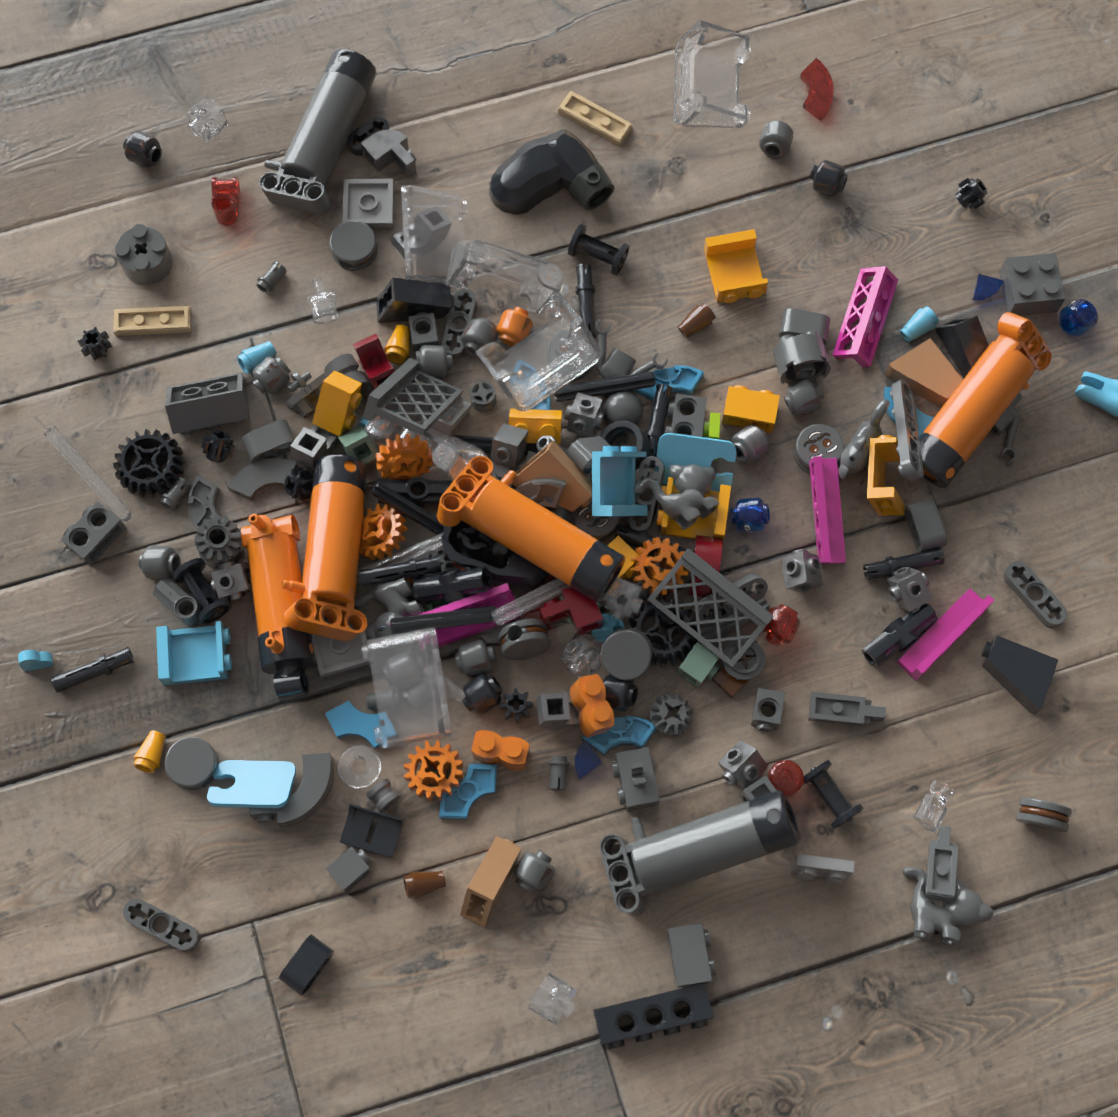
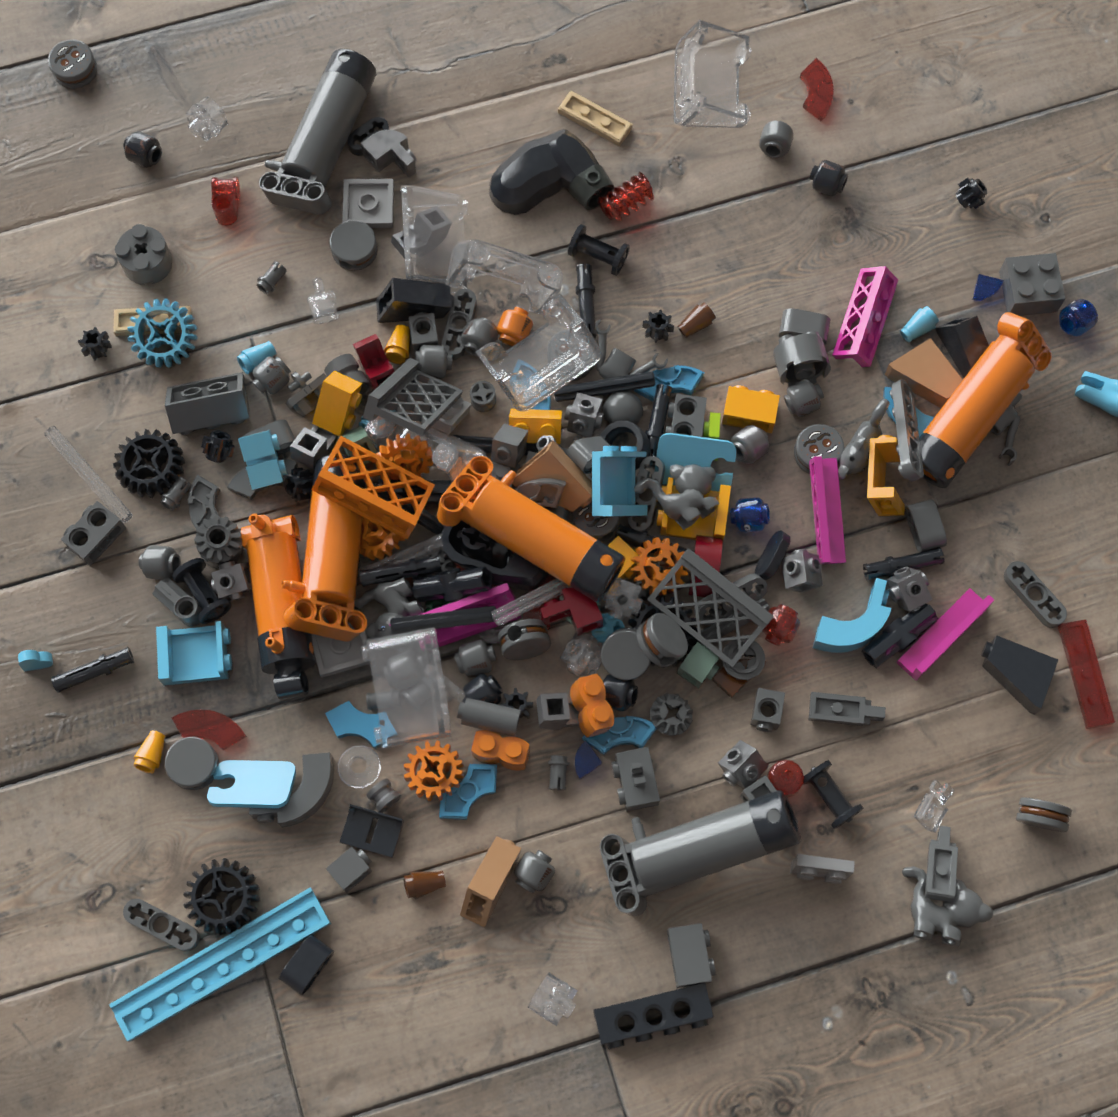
light orange panel [704,229,768,303] -> none
none -> dark grey head [48,40,97,88]
none -> medium azure plate [109,887,331,1042]
none -> medium azure gear [127,299,198,368]
none -> clear red tile [171,710,247,750]
none -> black gear [183,858,260,936]
none -> medium azure piece [238,430,287,490]
none -> orange fence [312,436,435,539]
none -> dark grey brick [457,698,521,737]
none -> clear red piece [599,172,655,222]
none -> dark grey head [636,613,688,667]
none -> black gear [642,310,674,343]
none -> black tile [755,530,791,580]
none -> medium azure arch [812,578,891,653]
none -> clear red tile [1058,619,1115,729]

